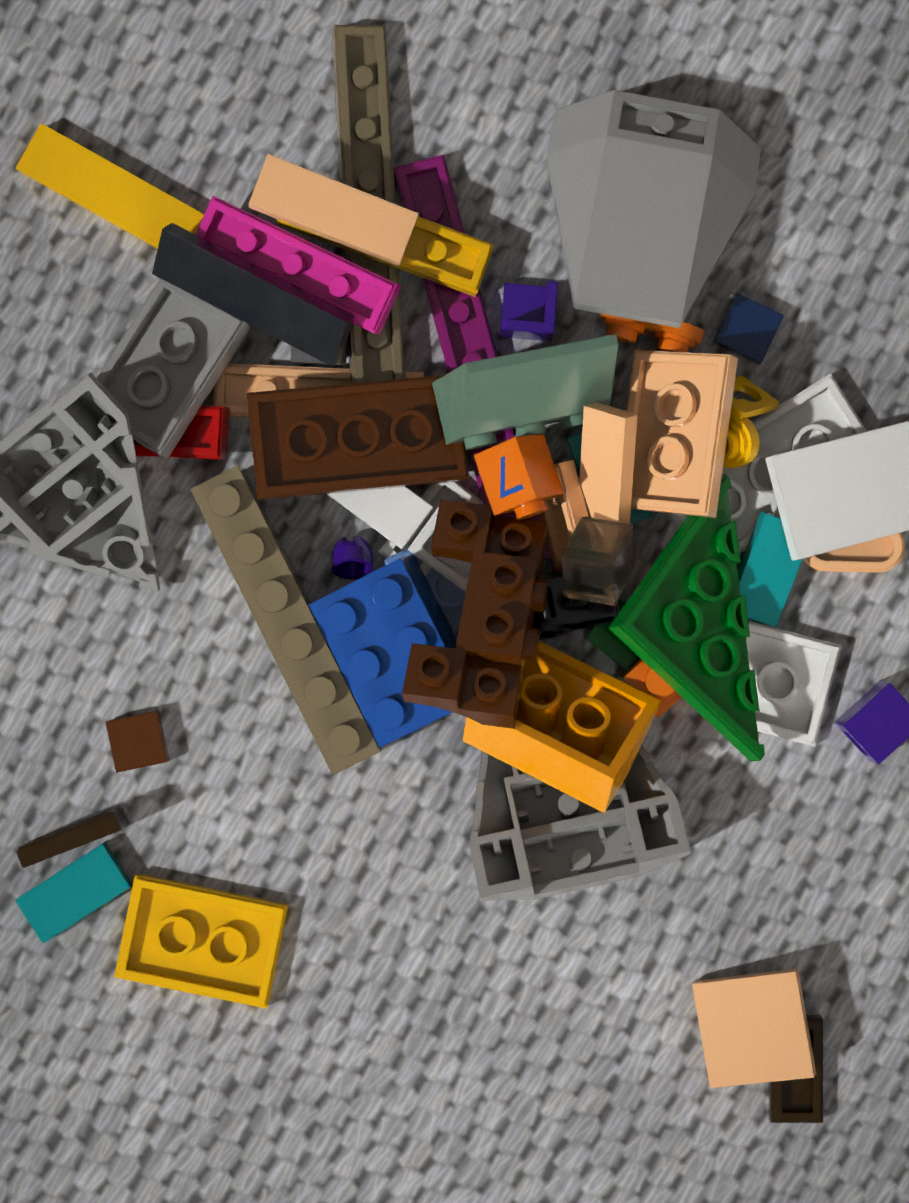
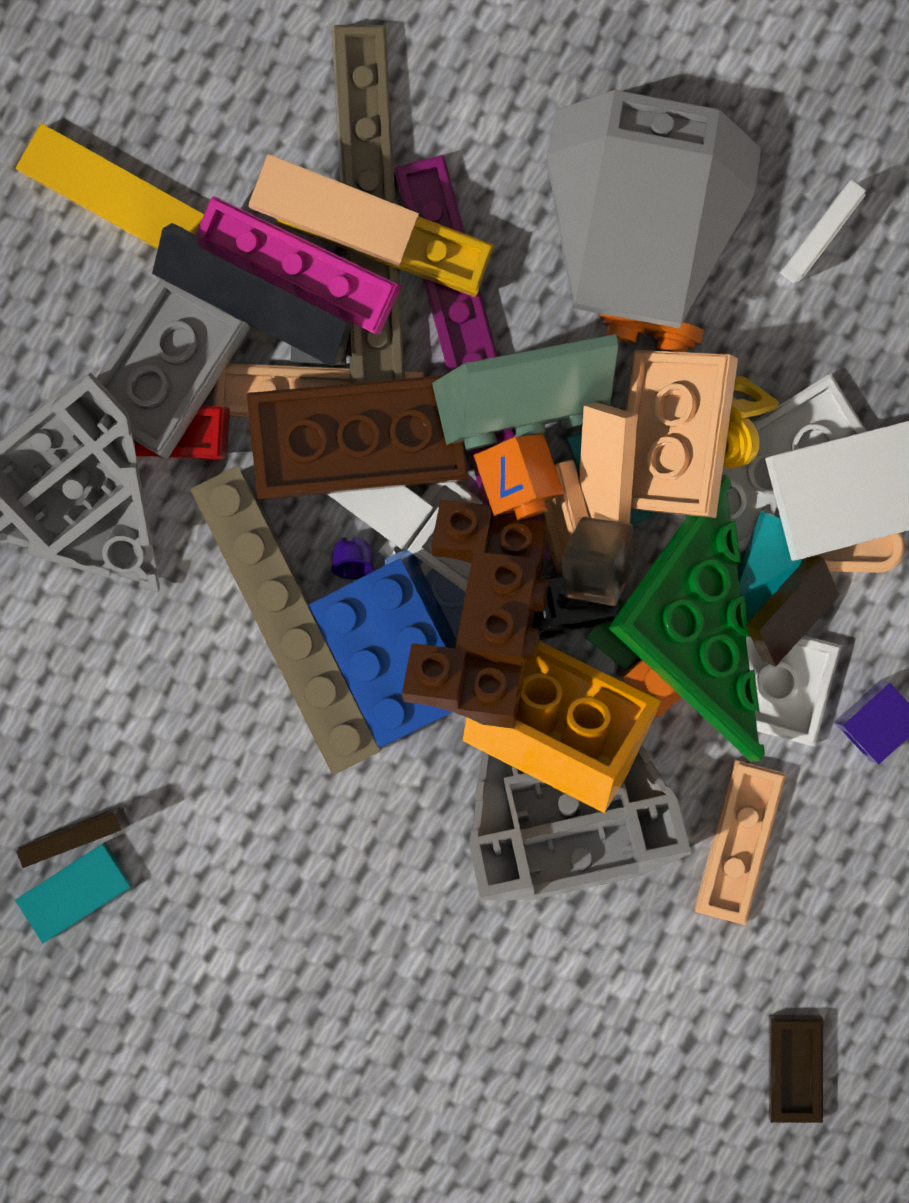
reddish brown tile [105,710,170,773] -> none
yellow tile [114,873,289,1009] -> none
dark purple panel [500,280,558,342] -> none
light nougat tile [692,968,816,1088] -> none
dark blue tile [713,293,784,365] -> none
none -> light nougat tile [694,759,786,925]
none -> dark brown tile [745,556,839,667]
none -> white tile [779,180,866,283]

